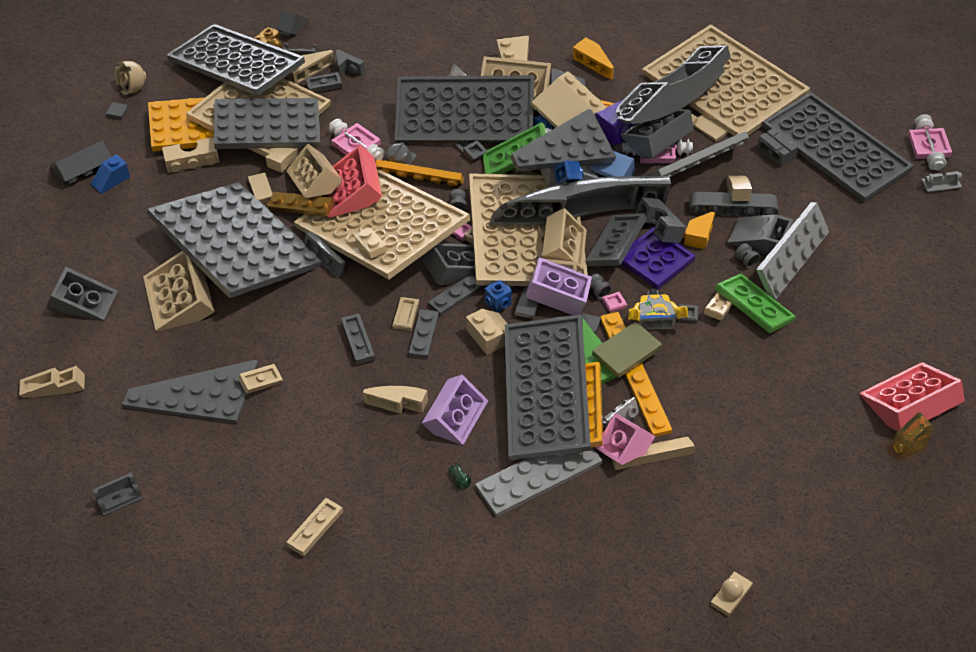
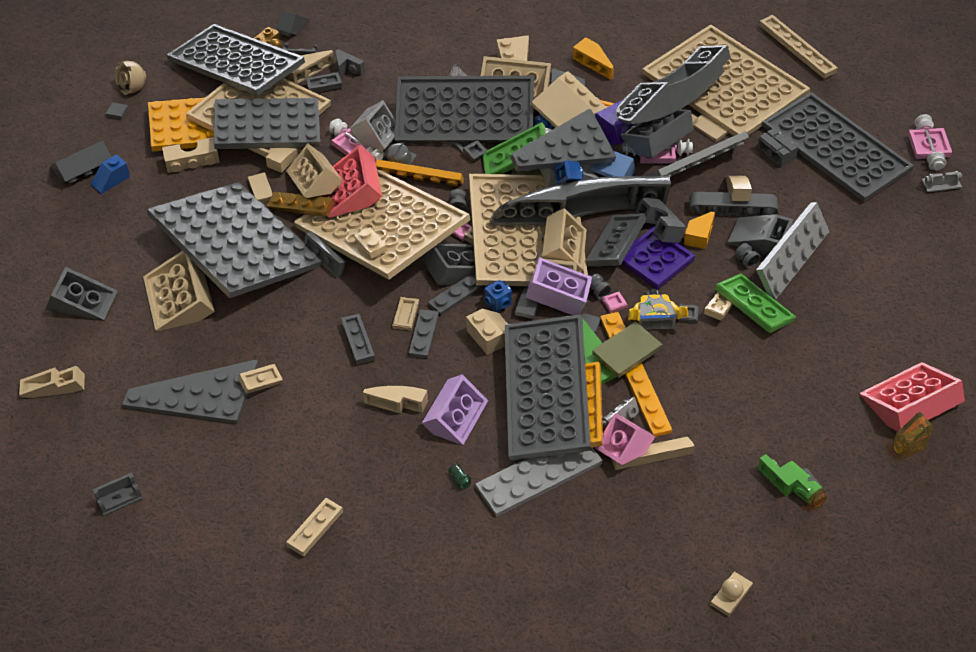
none -> light grey slope [350,100,396,150]
none -> bright green plate [758,454,827,508]
none -> tan plate [759,15,838,79]

